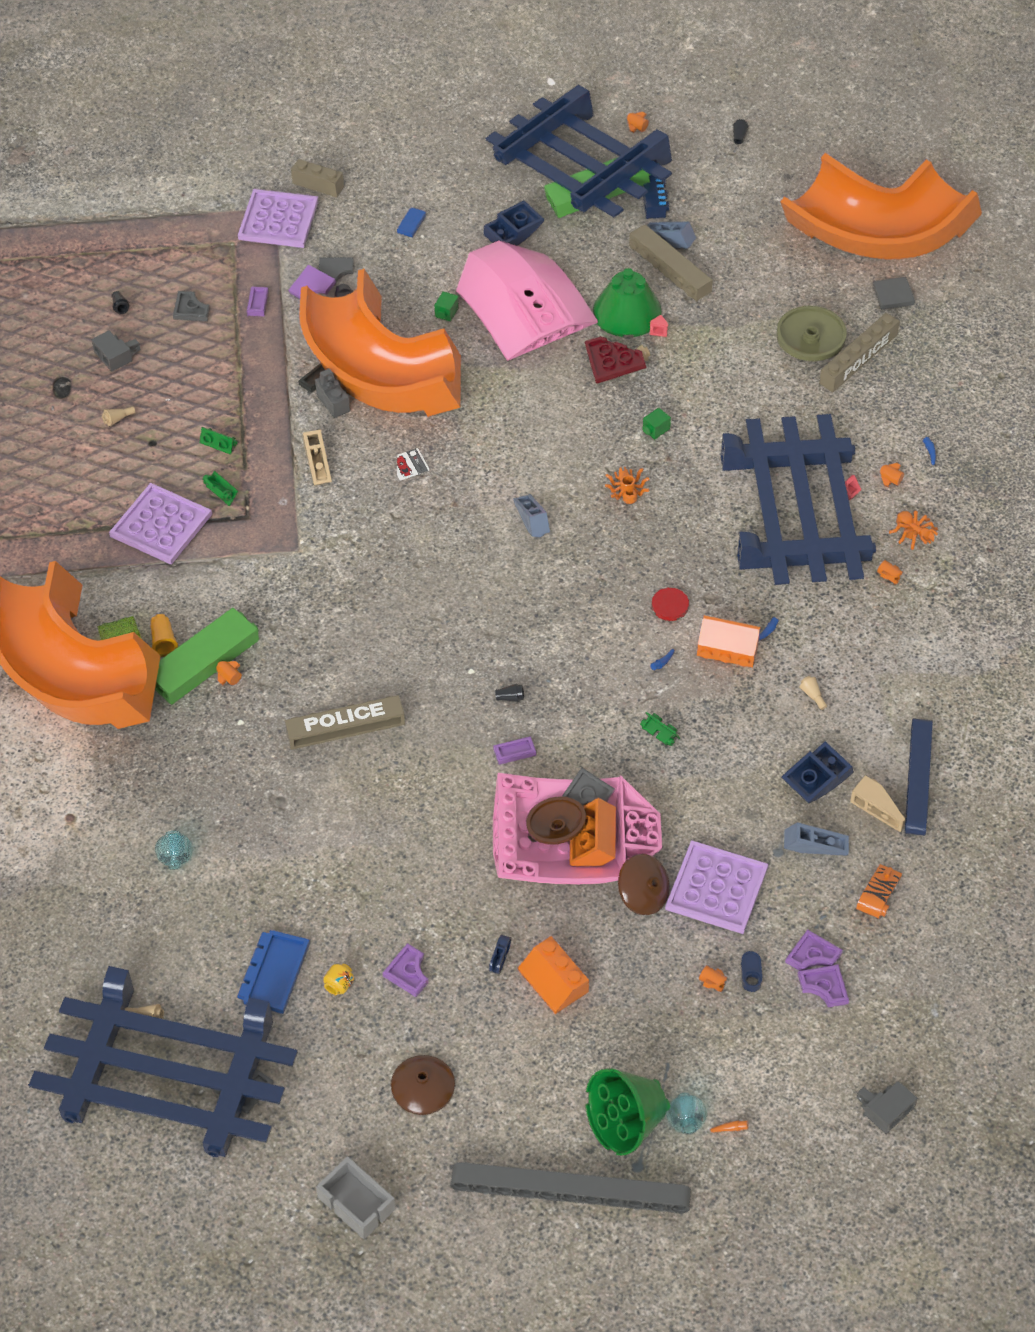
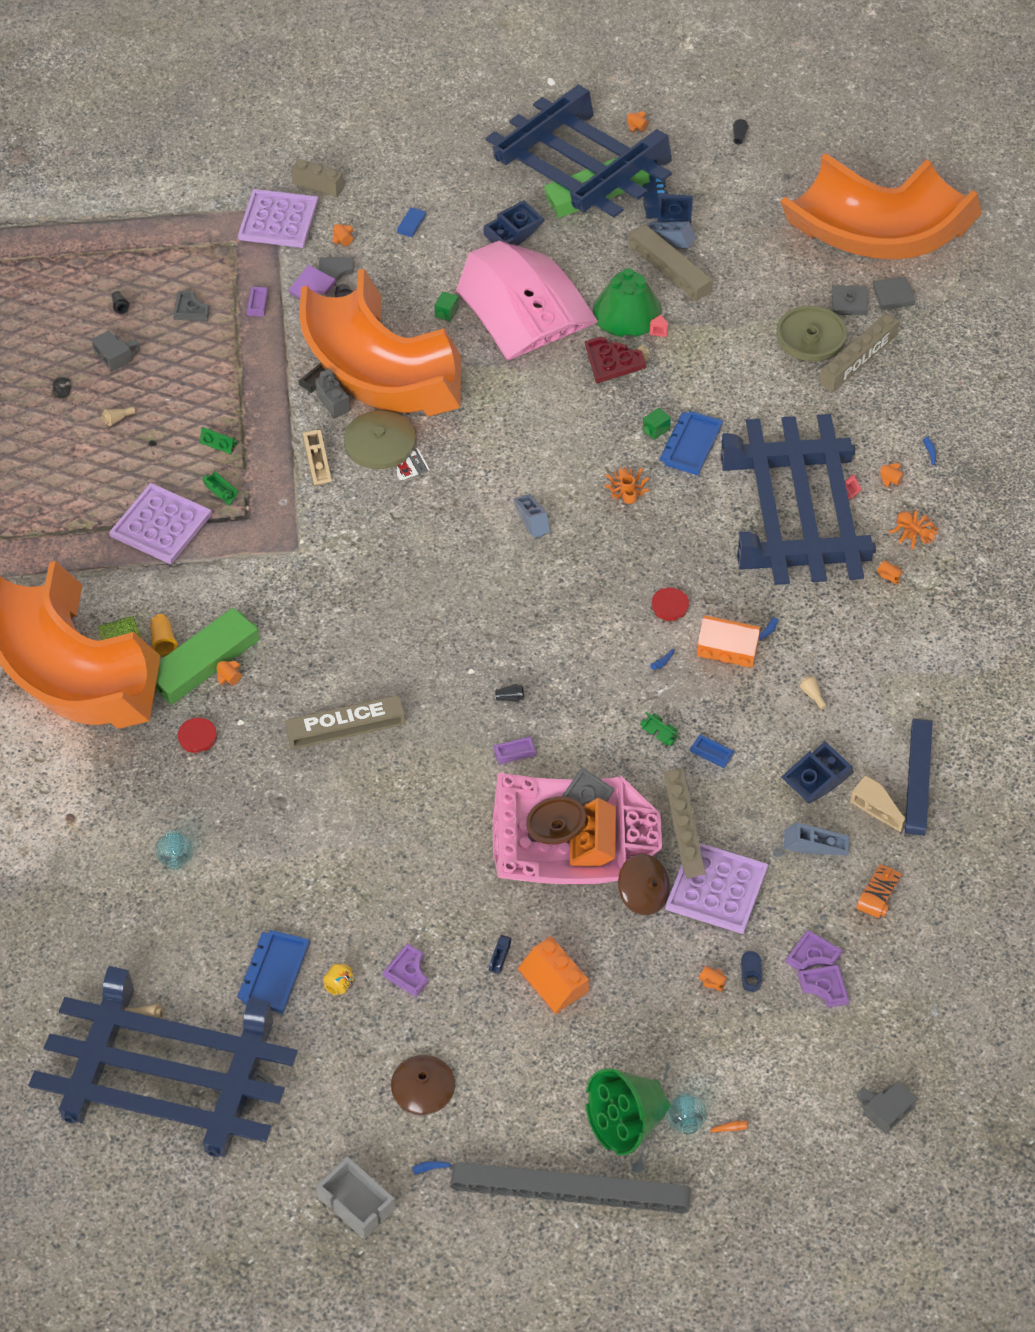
none -> red tile [178,717,217,753]
none -> orange piece [332,224,354,246]
none -> olive dish [344,411,416,469]
none -> blue helmet [412,1161,451,1175]
none -> dark blue slope [657,193,693,225]
none -> blue hinge [659,411,723,476]
none -> dark tan brick [663,767,706,879]
none -> blue tile [690,734,734,768]
none -> dark grey plate [832,285,868,315]

